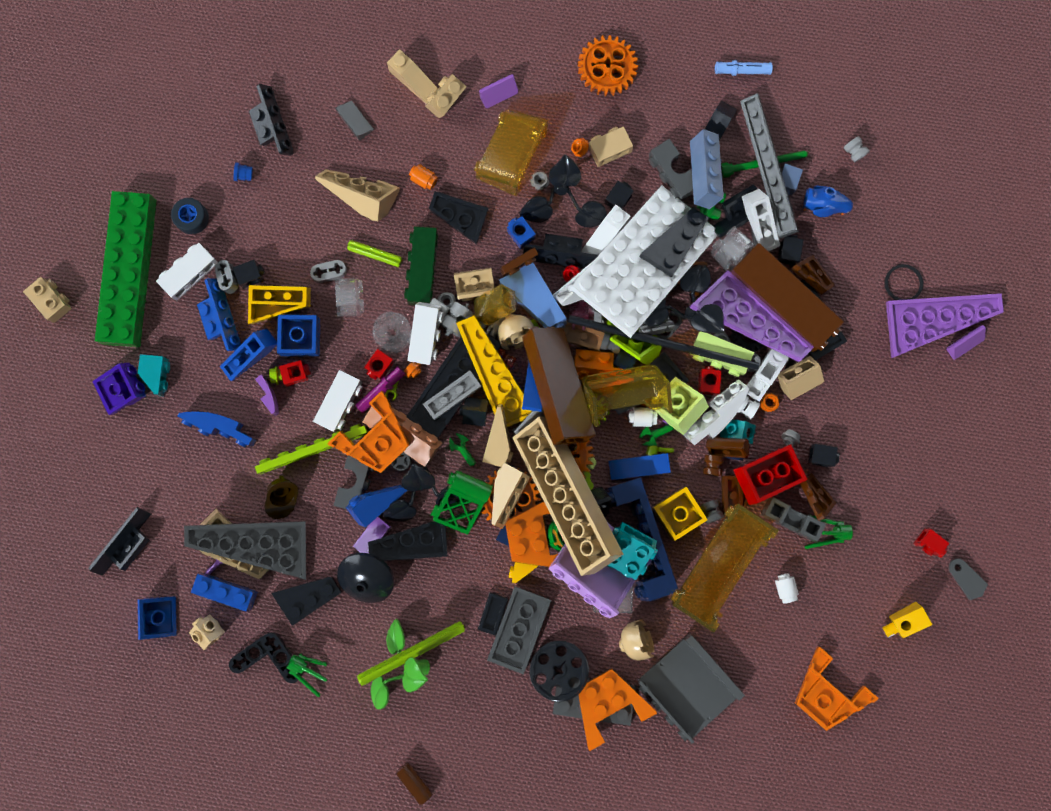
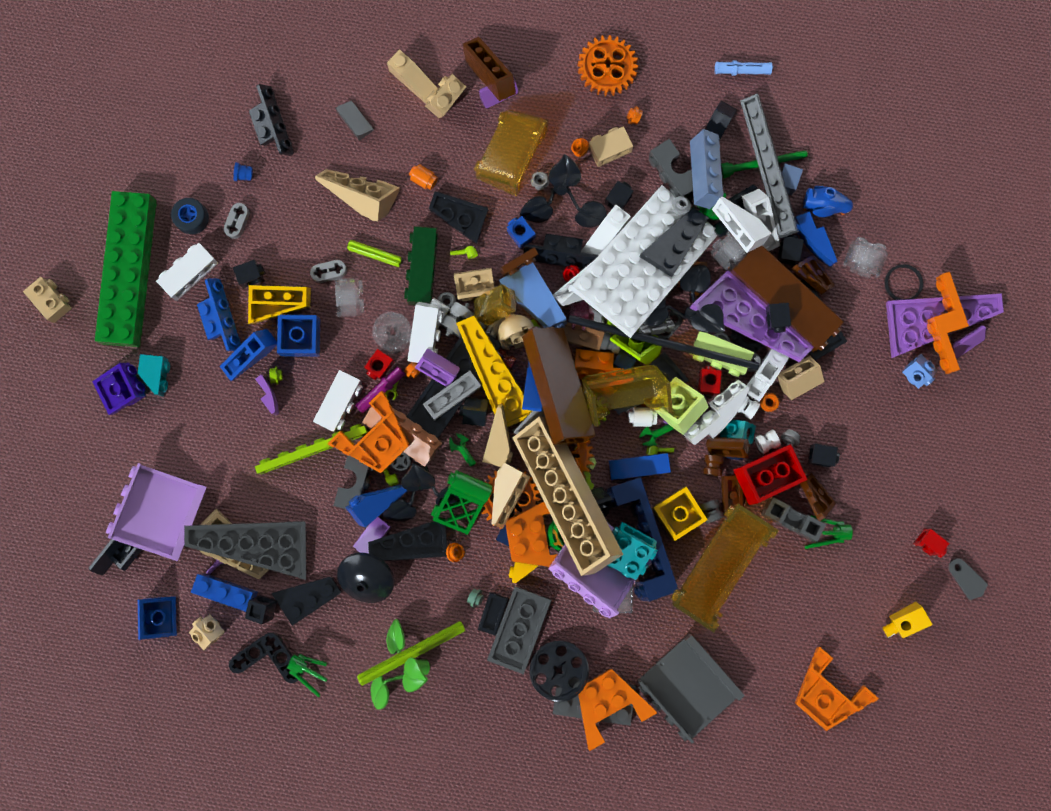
blue slope [177,412,256,448] -> none
dark grey beam [215,260,239,294] -> none
dark brown piece [265,475,298,519] -> none
red brick [279,360,311,387] -> none
reddish brown brick [397,763,433,805] -> none
tan cylinder [619,620,654,660] -> none
white brick [775,573,799,603] -> none
light grey wheel [843,136,870,163] -> none
none -> lavender panel [106,463,207,561]
none -> light grey beam [224,203,250,239]
none -> black brick [245,595,277,624]
none -> lime hand [383,468,399,486]
none -> medium lavender slope [415,348,460,387]
none -> orange plate [446,543,465,562]
none -> lime hand [450,246,478,259]
none -> reddish brown brick [463,37,516,101]
none -> sand green plate [467,589,484,608]
none -> orange plate [627,106,643,125]
none -> light grey plate [672,196,691,215]
none -> white slope [712,197,771,253]
none -> white wheel [755,429,781,454]
none -> black brick [766,303,791,333]
none -> blue slope [795,211,838,267]
none -> clear brick [843,237,888,278]
none -> medium blue brick [902,354,937,389]
none -> orange bracket [927,272,969,374]

